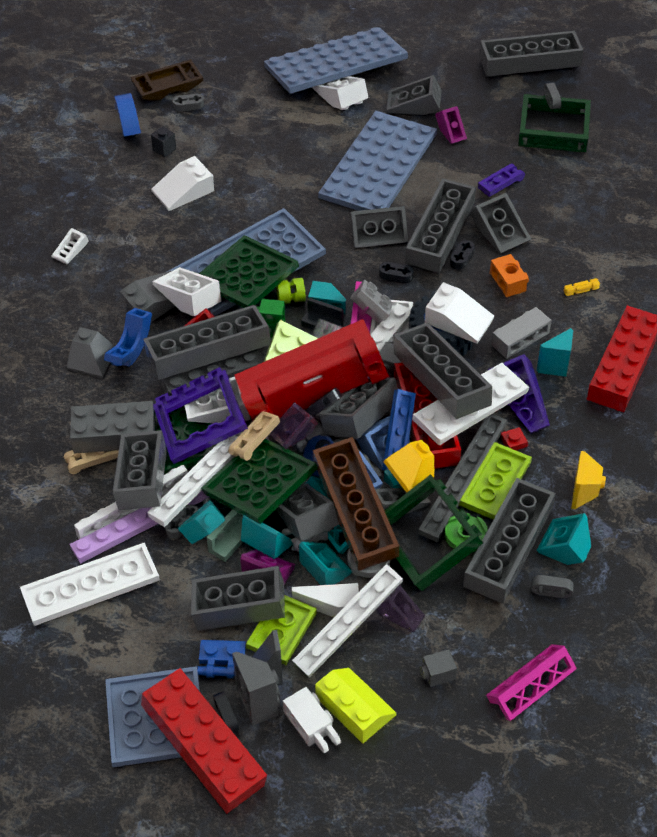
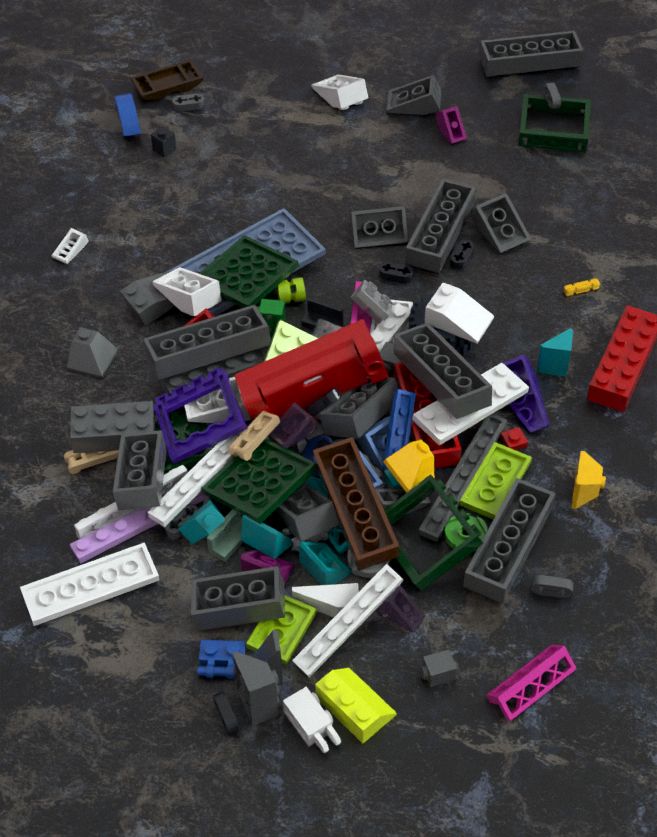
blue arch [104,308,152,367] -> none
sand blue plate [105,666,200,767] -> none
red brick [141,668,267,814] -> none
white slope [151,156,214,211] -> none
sand blue plate [264,27,408,94] -> none
teal slope [308,281,346,315] -> none
sand blue plate [318,111,437,211] -> none
dark purple plate [478,164,525,197] -> none
orange brick [490,254,529,297] -> none
light grey brick [492,307,552,359] -> none
teal slope [537,513,591,565] -> none

